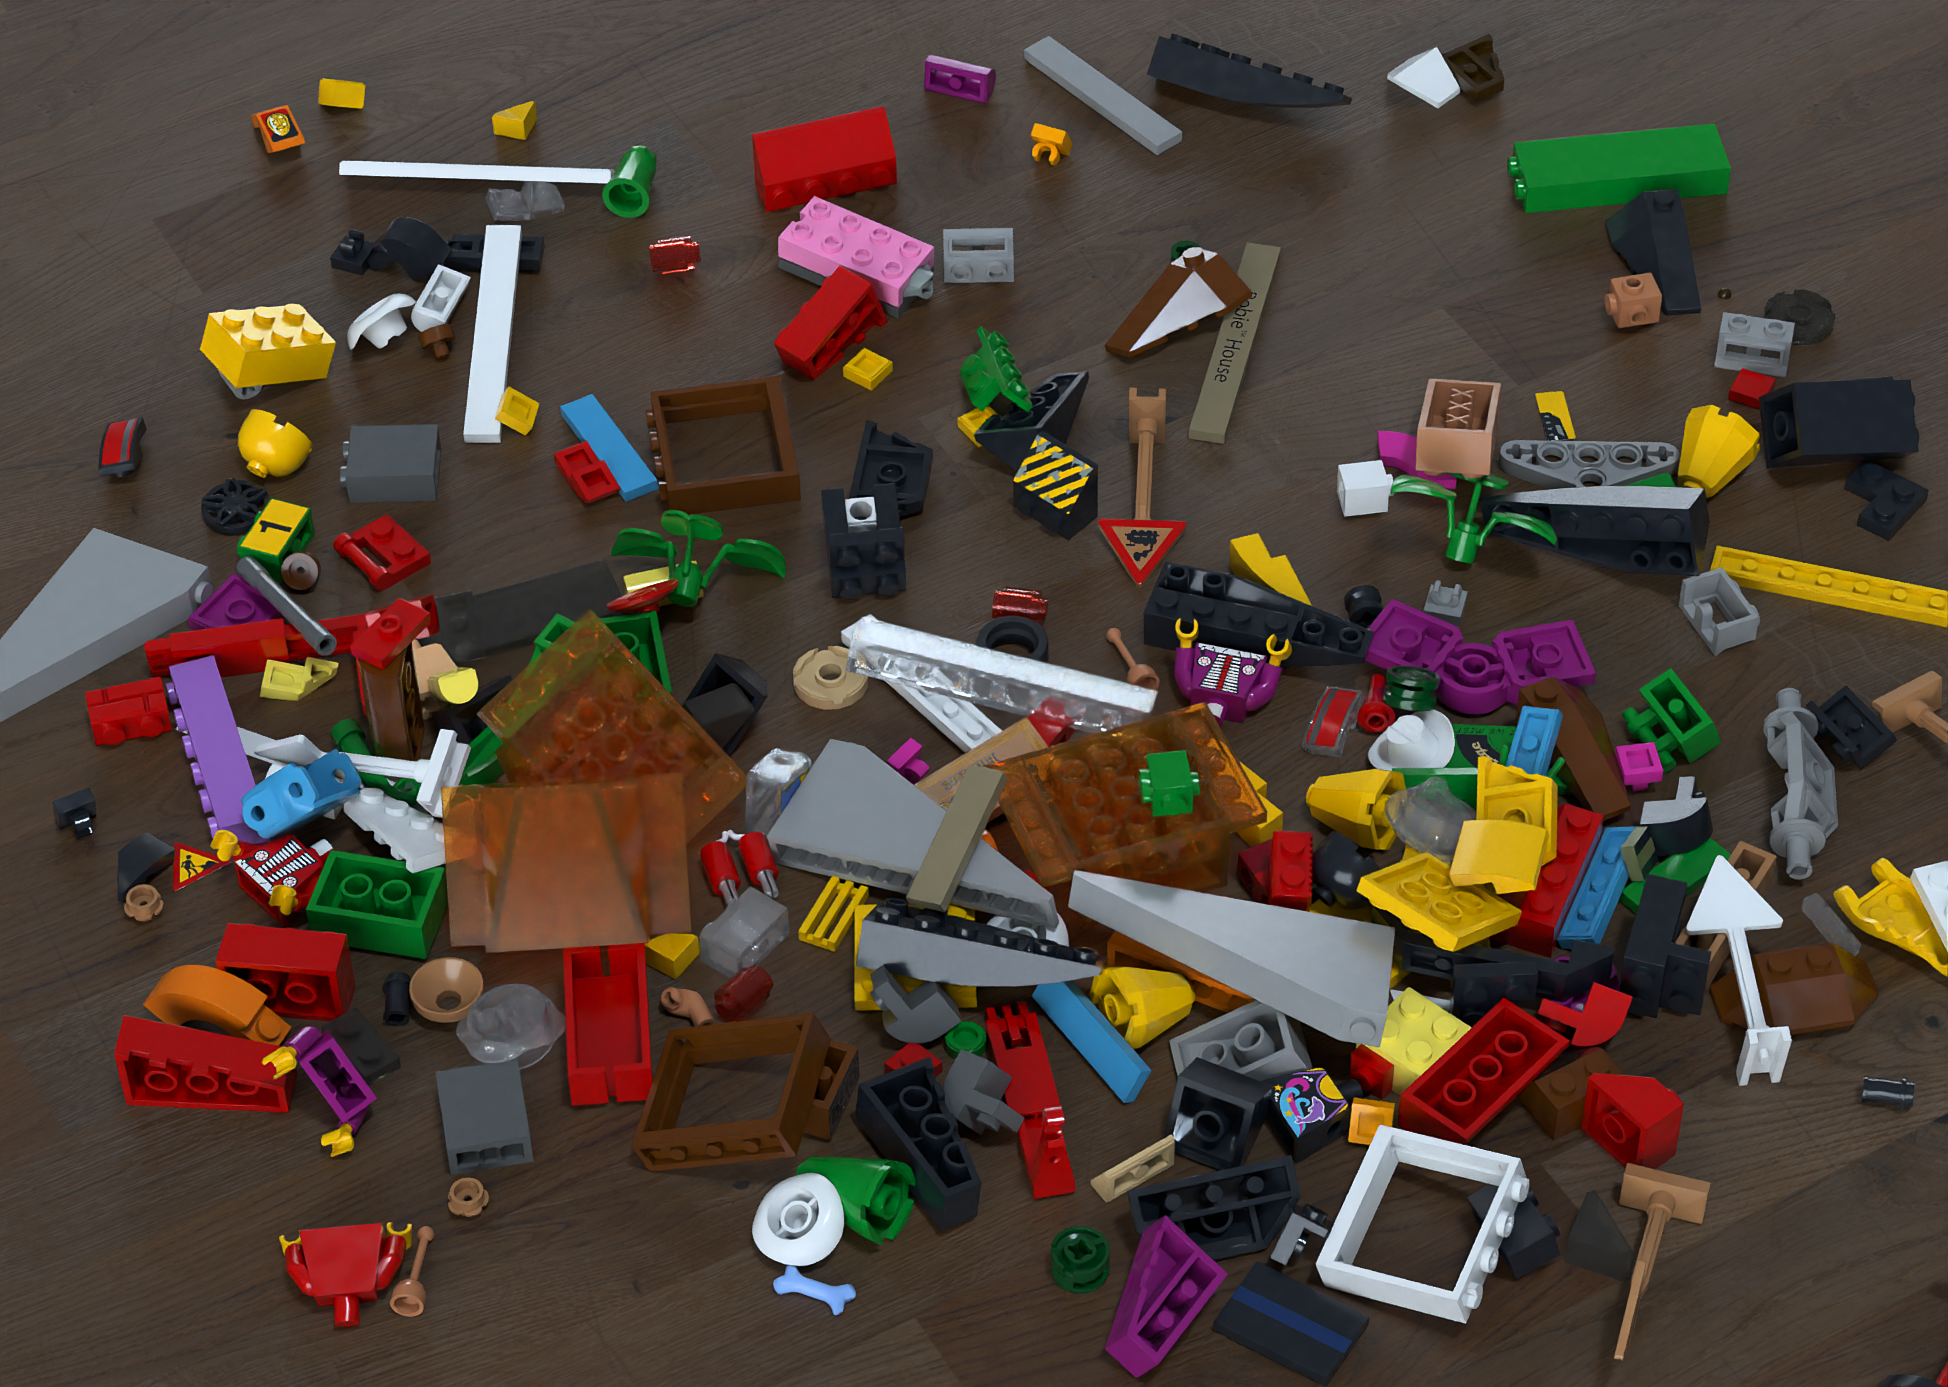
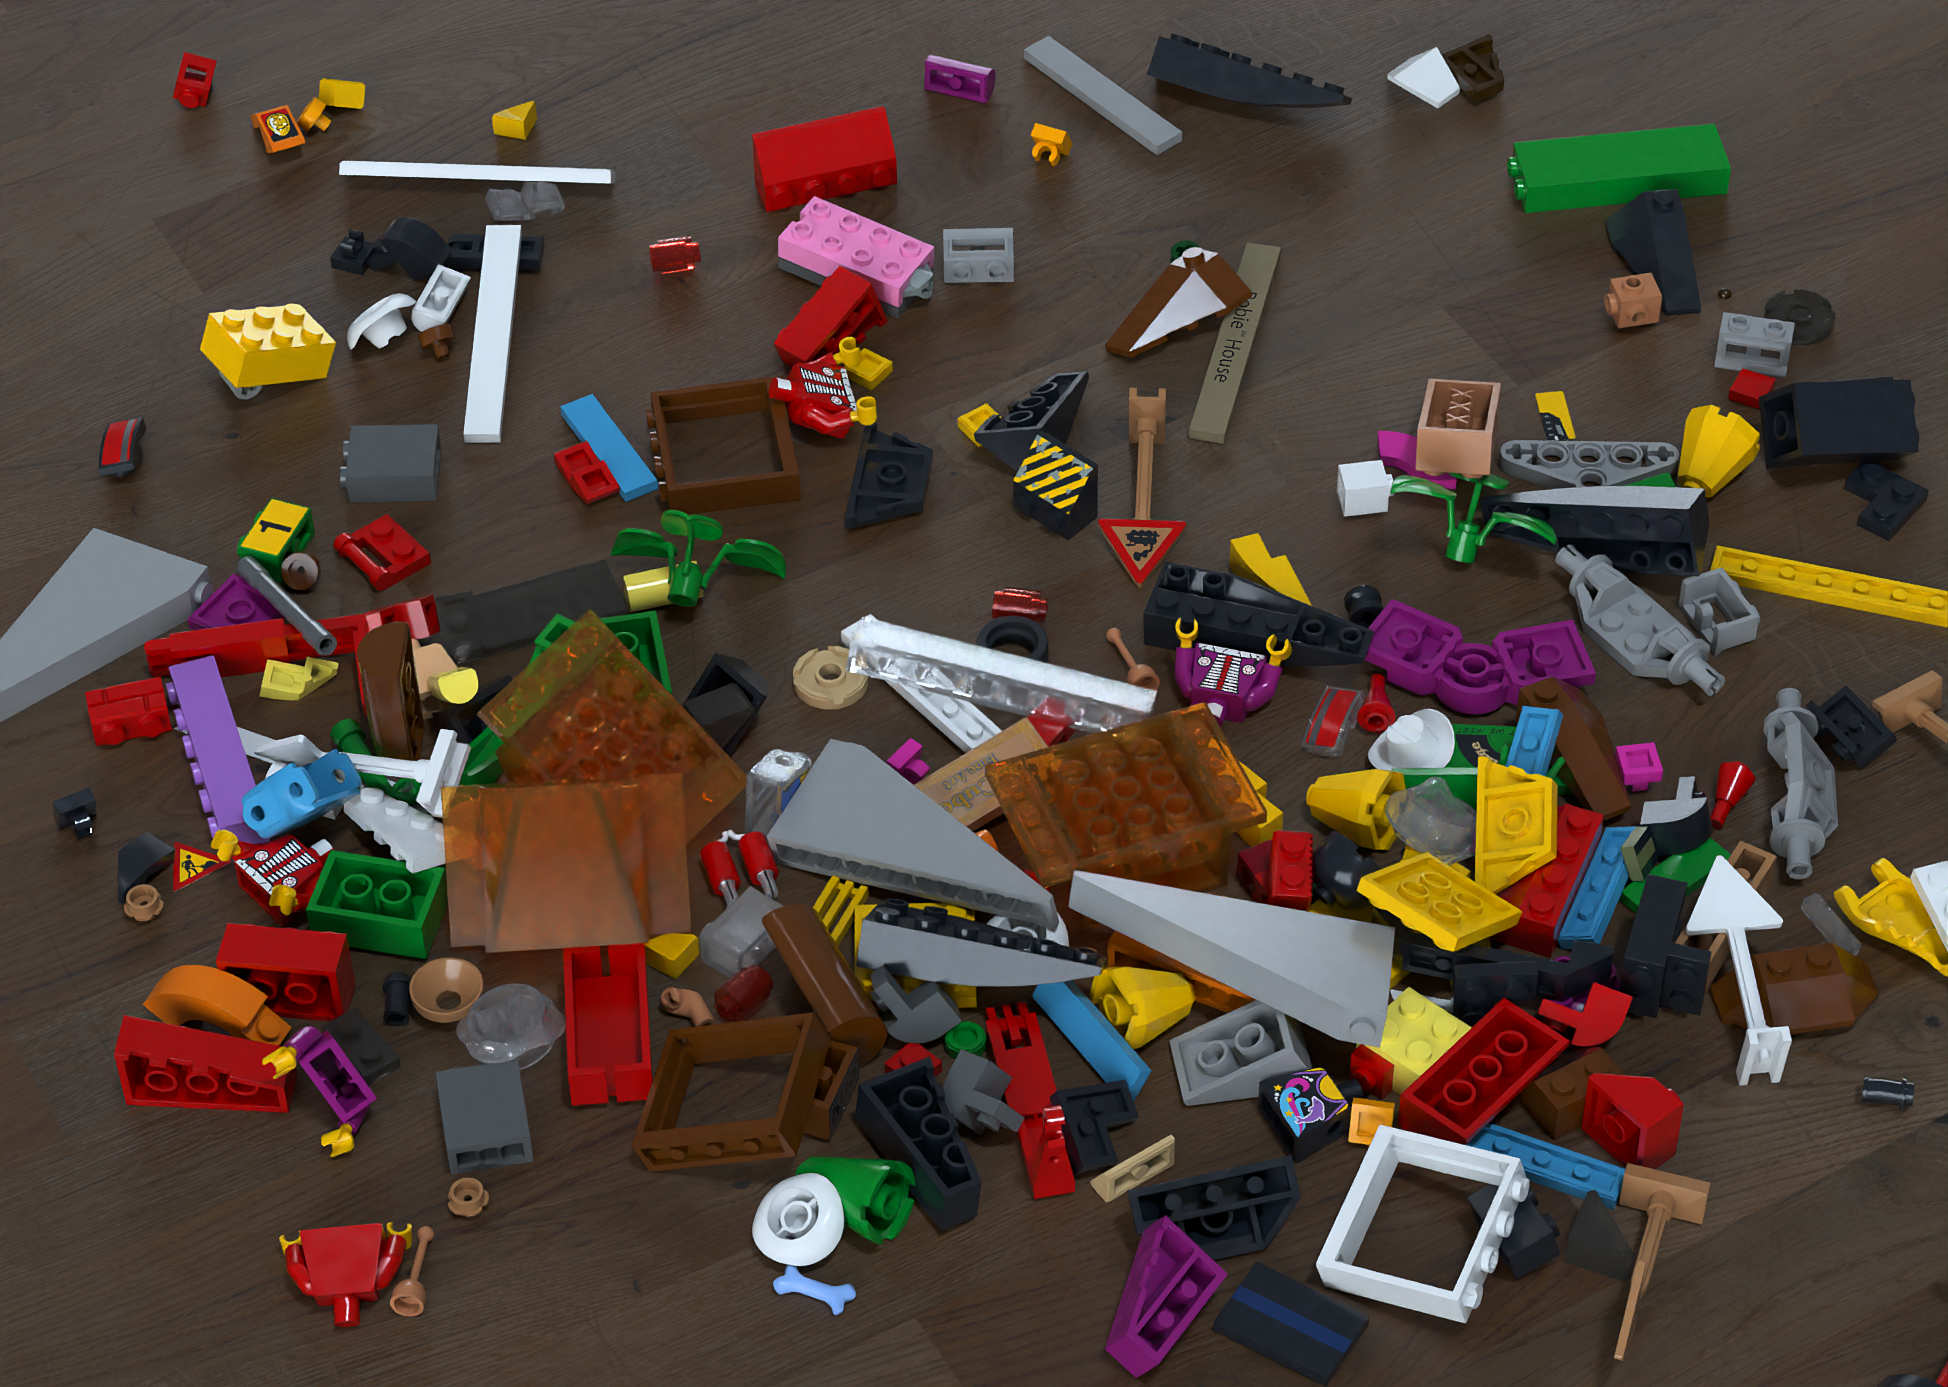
black wheel [201,478,270,534] -> none
yellow cylinder [238,409,312,478] -> none
red plate [350,598,431,670] -> none
yellow tile [495,387,540,436] -> none
green plant [602,145,657,218] -> none
red dish [606,579,679,613] -> none
black brick [821,483,906,599] -> none
dark tan tile [906,765,1008,912] -> none
green bracket [959,326,1033,412] -> none
dark green wheel [1051,1226,1110,1294] -> none
green brick [1138,750,1200,817] -> none
black slope [1164,1057,1273,1170] -> none
bracket [1270,1204,1333,1265] -> none
dark green wheel [1383,666,1441,711] -> none
light grey tile [1423,580,1468,628] -> none
yellow slope [1449,820,1549,894] -> none
green brick [1622,668,1722,772] -> none
none -> red brick [173,52,217,108]
none -> light orange tile [296,97,331,132]
none -> reddish brown brick [761,903,887,1067]
none -> torso [769,337,877,439]
none -> black plate [1049,1080,1139,1174]
none -> dark azure tile [1466,1123,1625,1210]
none -> light grey plate [1555,545,1725,696]
none -> red cone [1711,761,1756,829]

